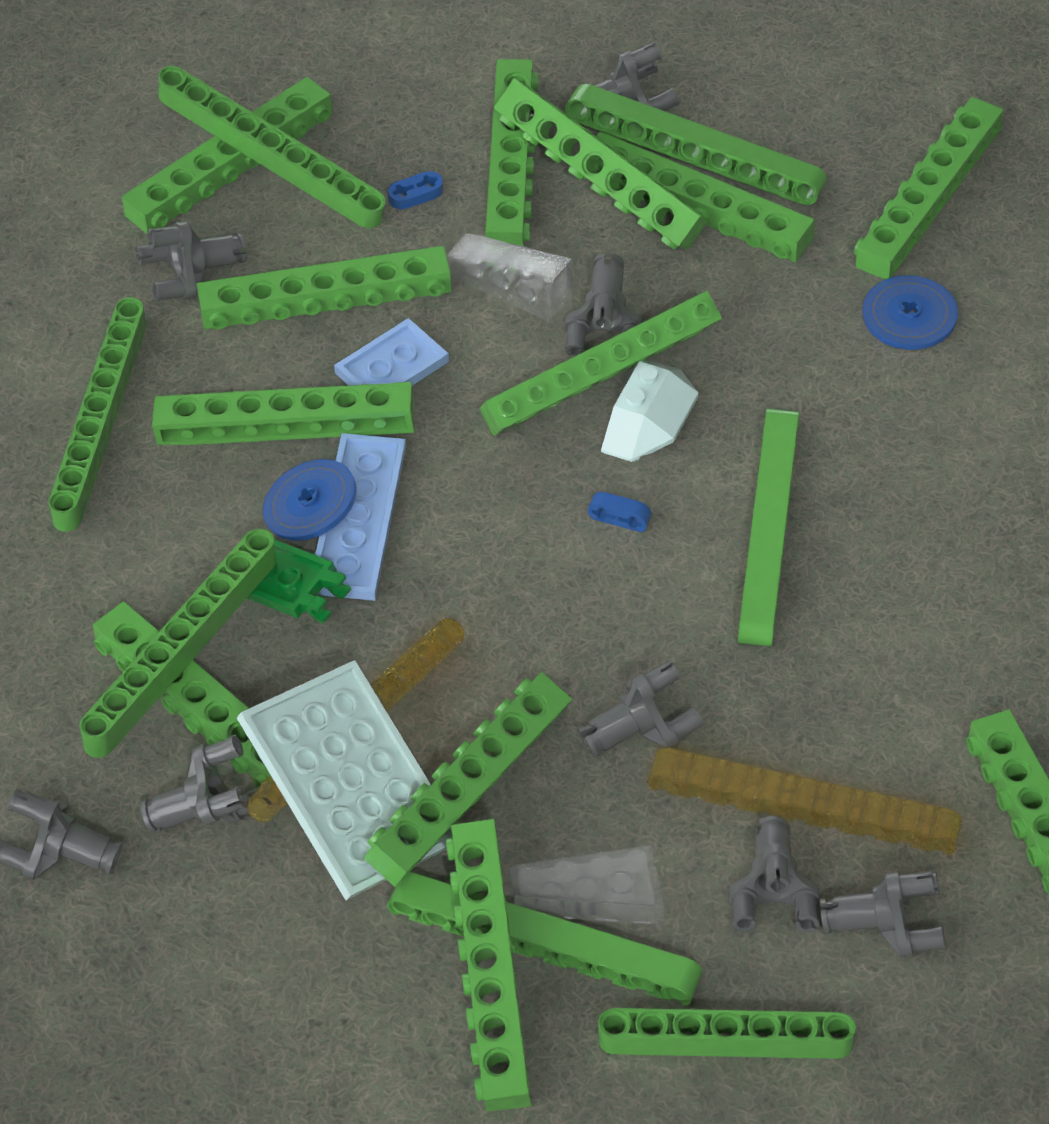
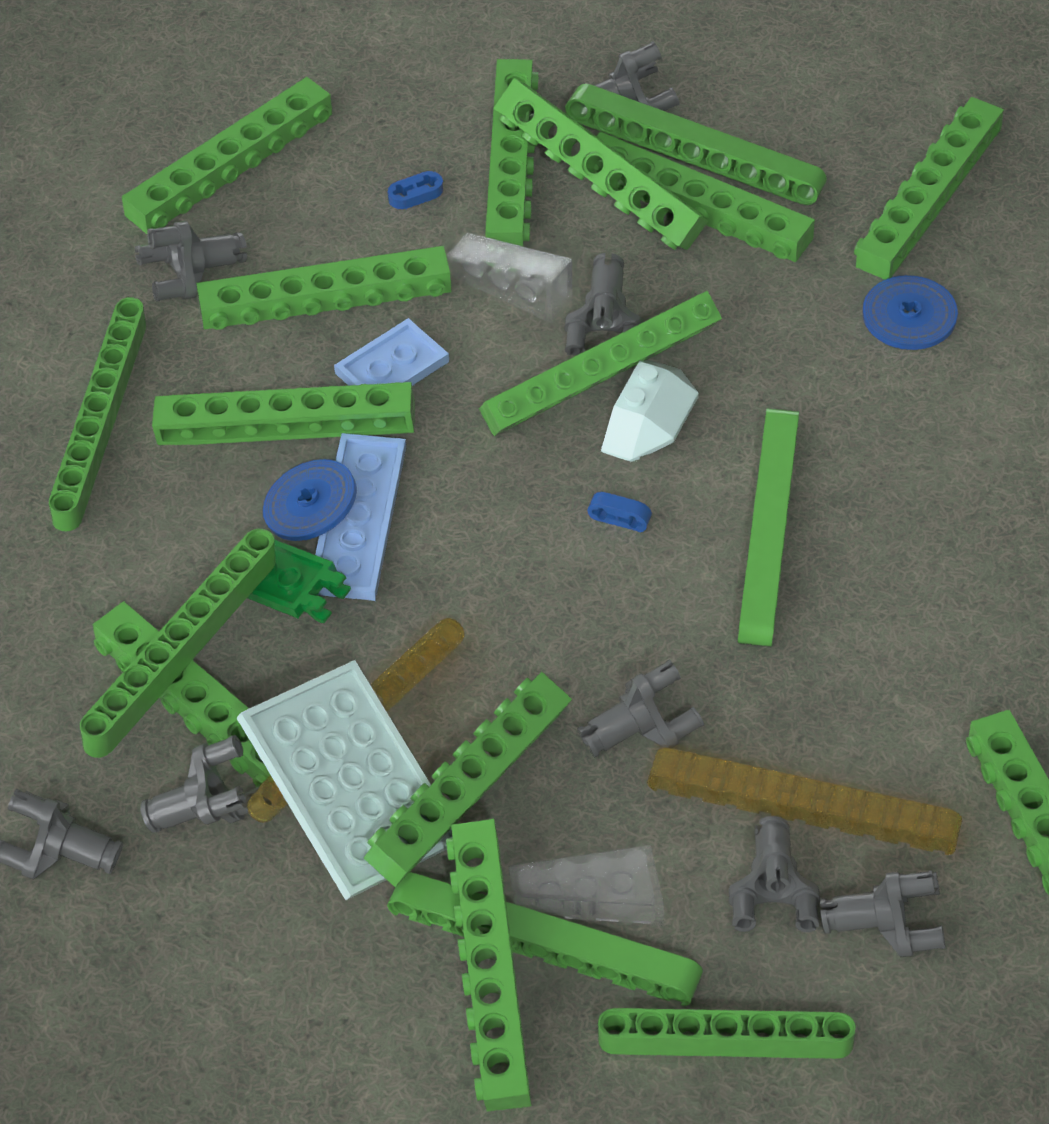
bright green beam [158,66,385,228] -> none

